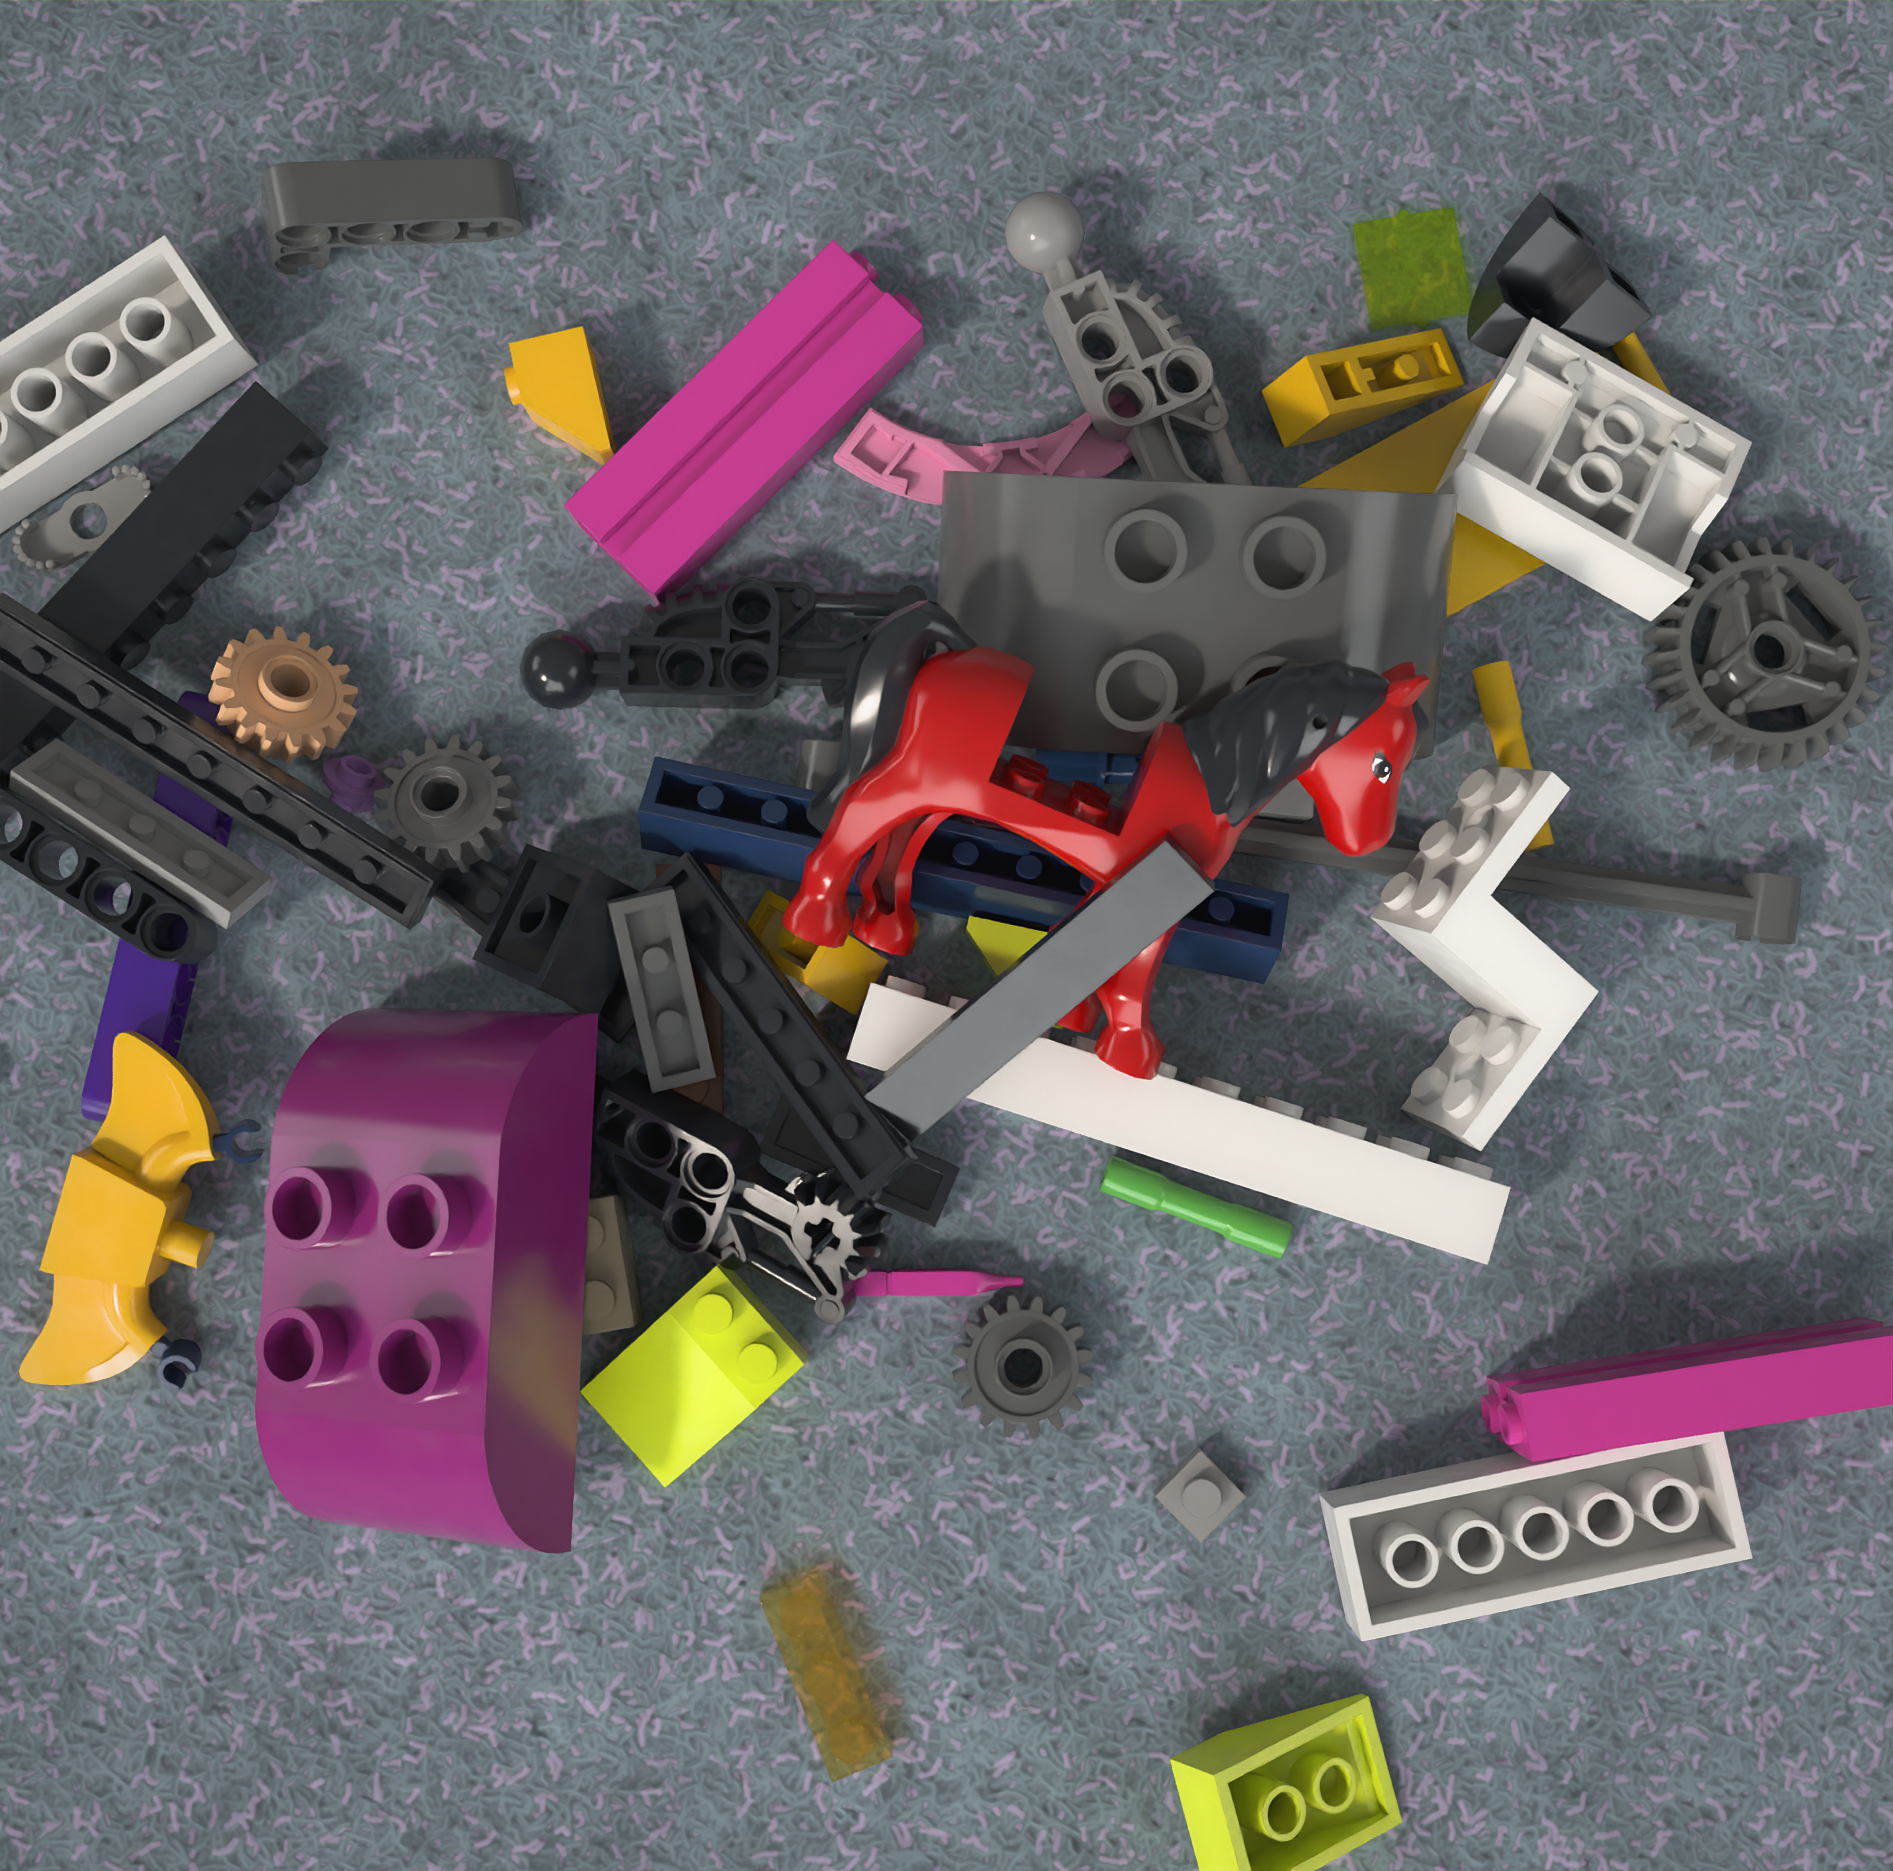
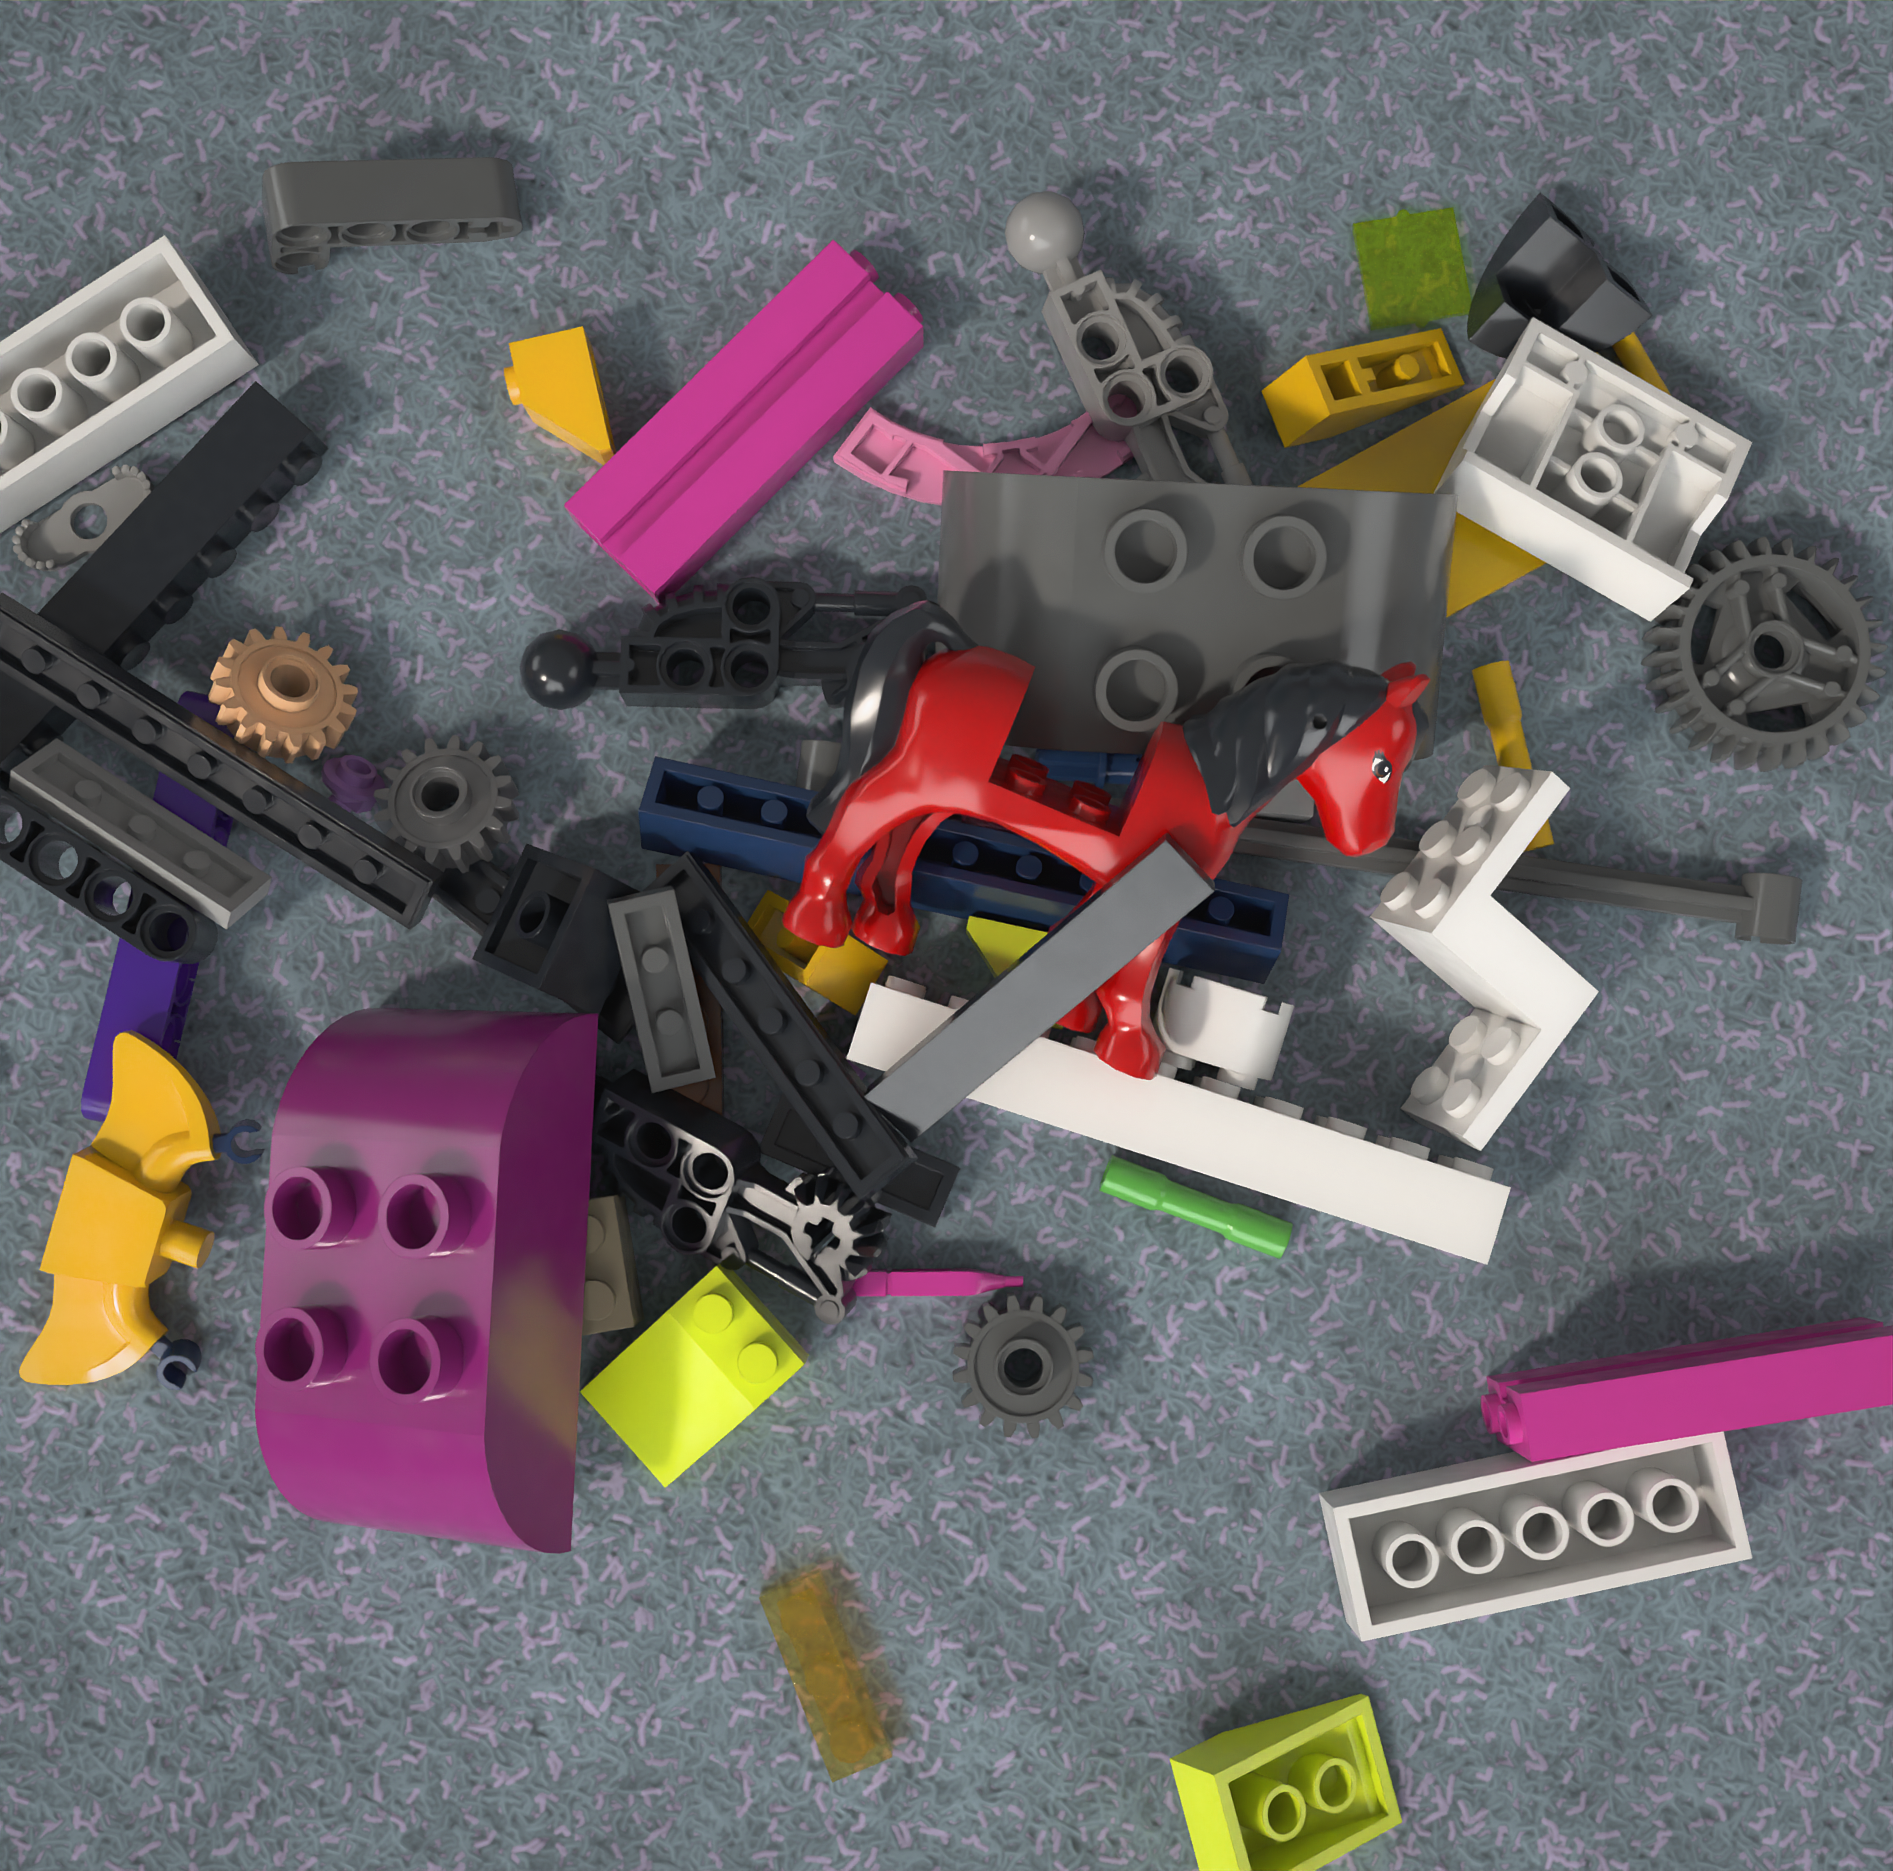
light grey plate [1153,1447,1246,1543] -> none
none -> white brick [1152,968,1294,1090]

